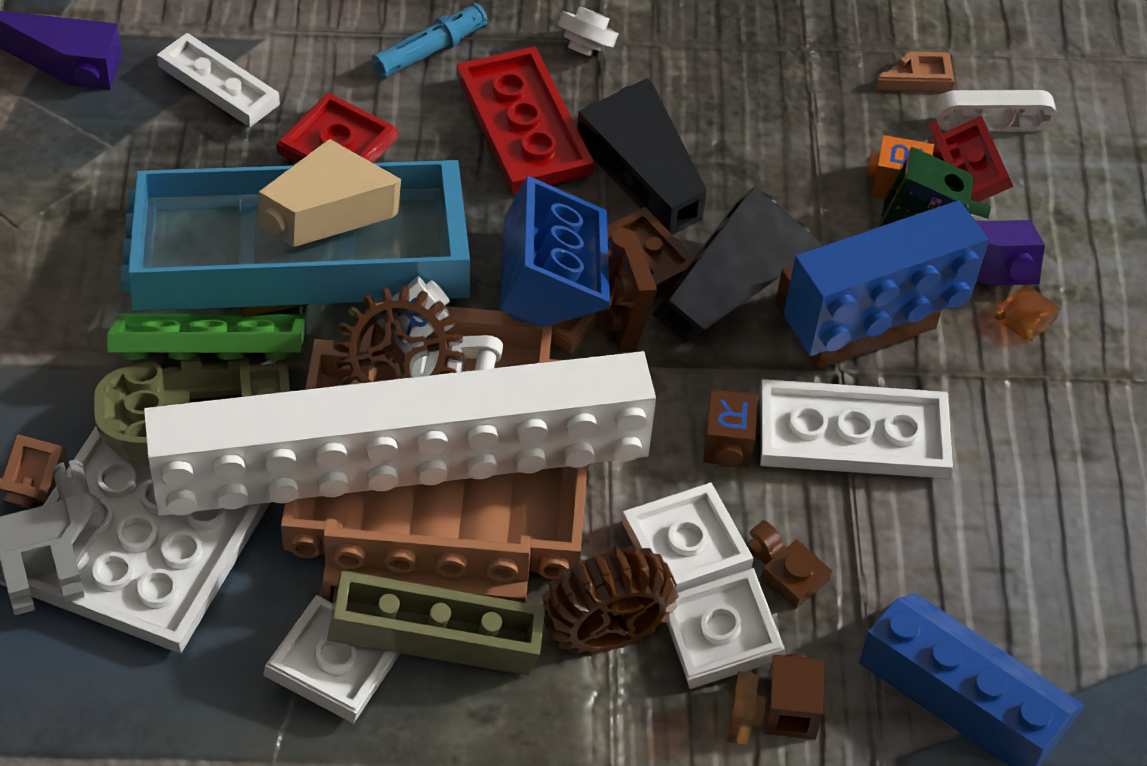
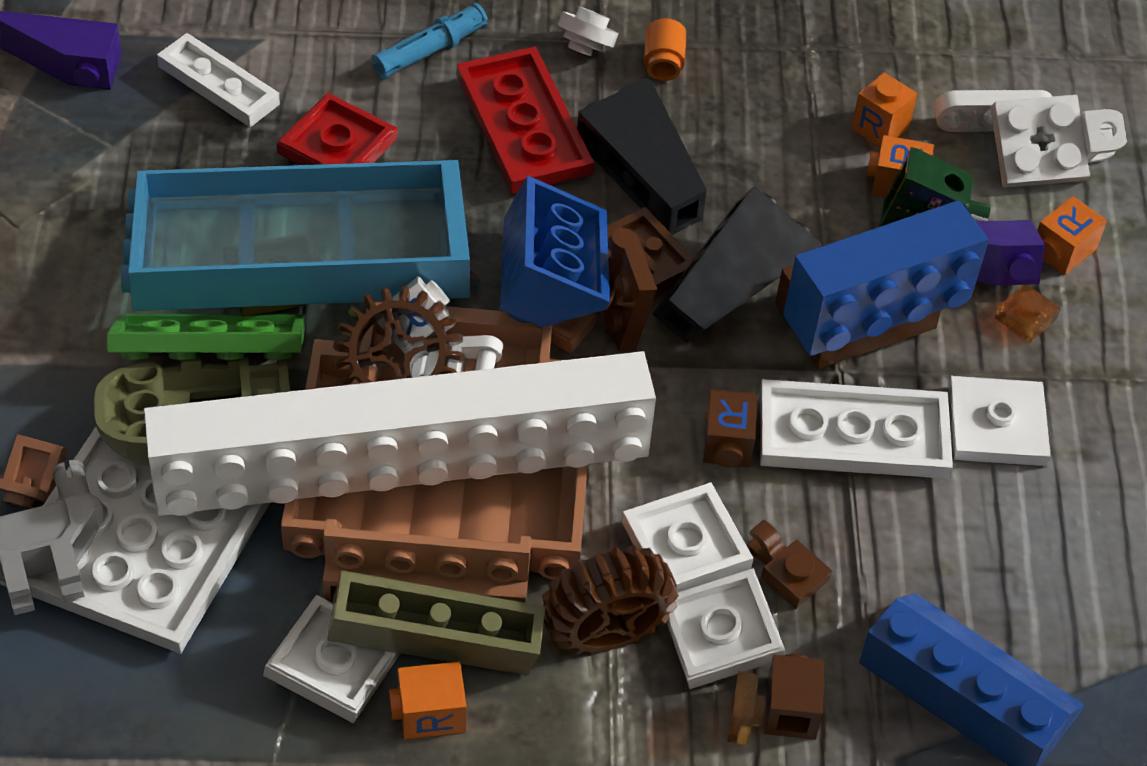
tan slope [258,139,401,247] -> none
nougat tile [876,52,954,92] -> none
red bracket [927,115,1014,202] -> none
none -> orange brick [389,661,467,739]
none -> orange brick [643,18,686,81]
none -> orange brick [851,72,918,147]
none -> white plate [948,376,1051,466]
none -> white plate [990,94,1127,188]
none -> orange brick [1037,196,1107,275]

